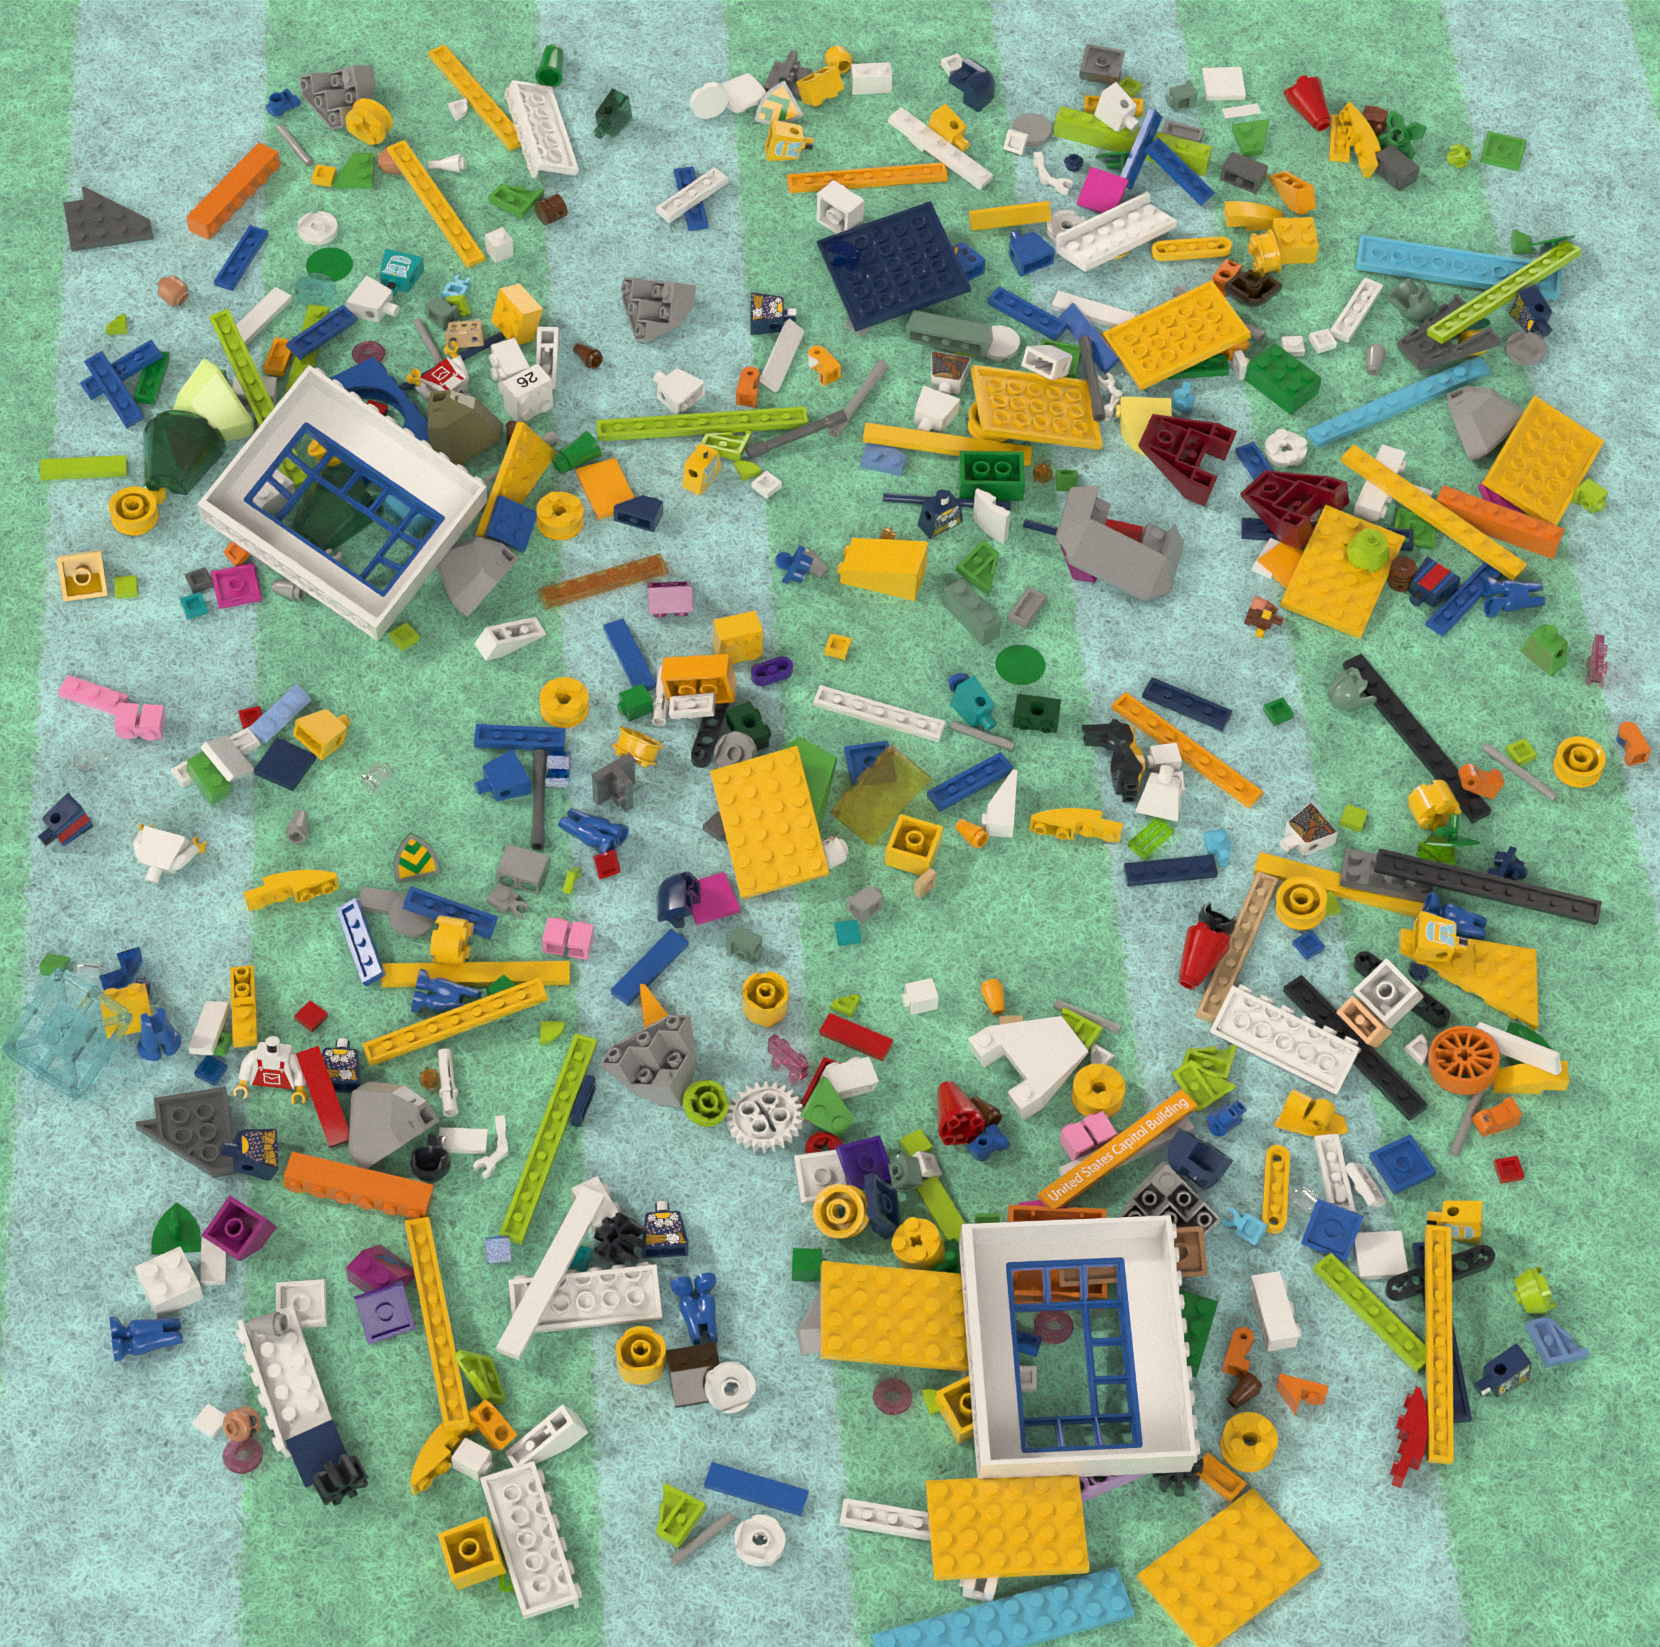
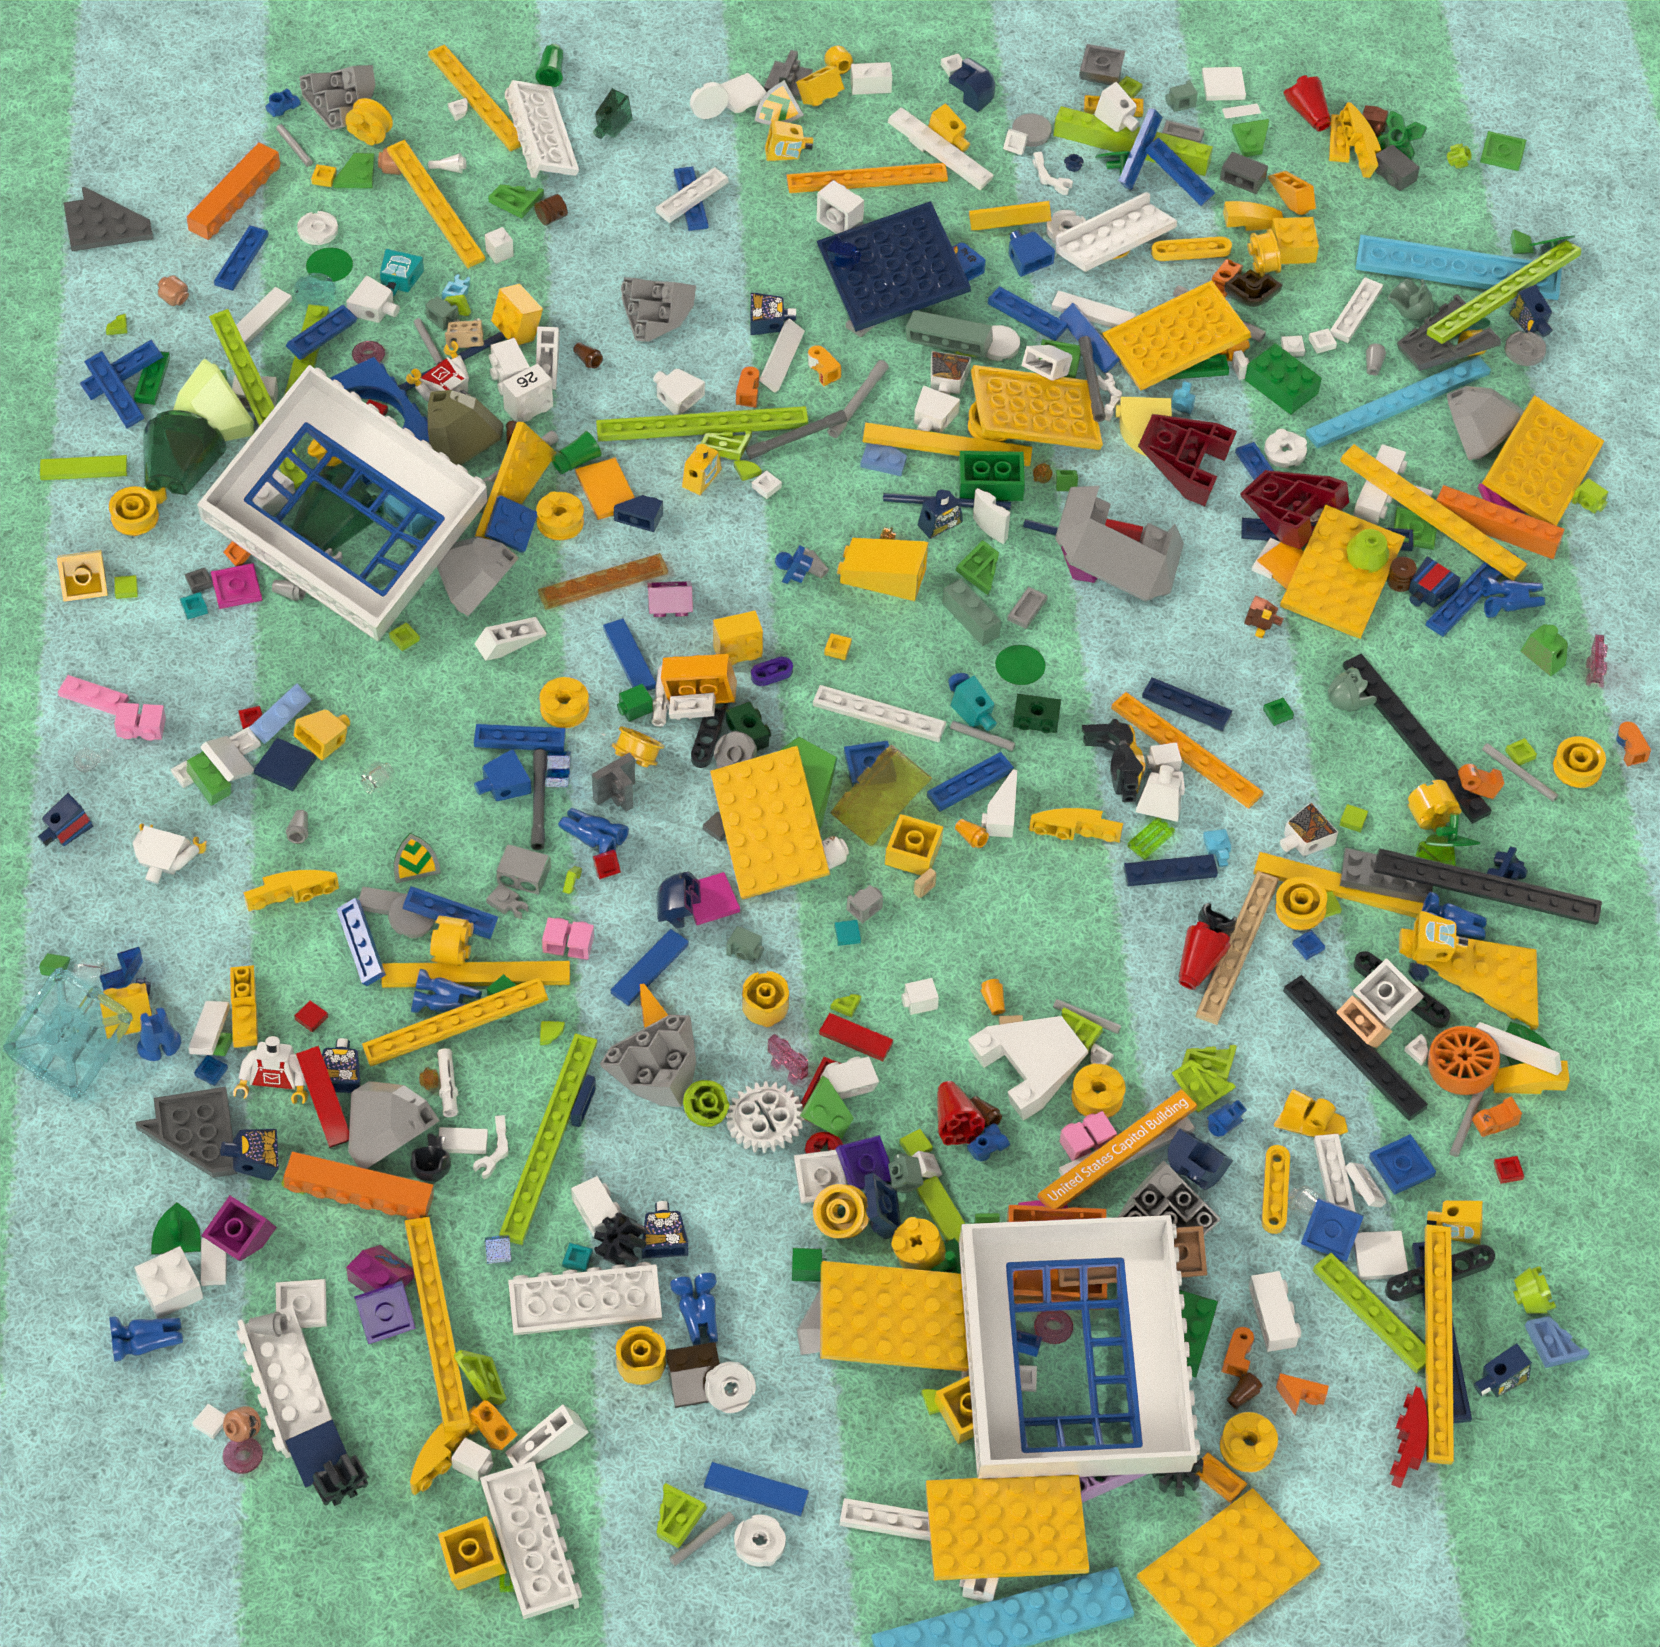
light orange plate [263,337,293,377] -> none
white tile [496,1186,605,1360] -> none
clear pink piece [873,1378,913,1415] -> none
dark pink tile [1076,167,1129,214] -> none
white bracket [1210,984,1361,1095] -> none
medium azure plate [1222,1208,1269,1246] -> none

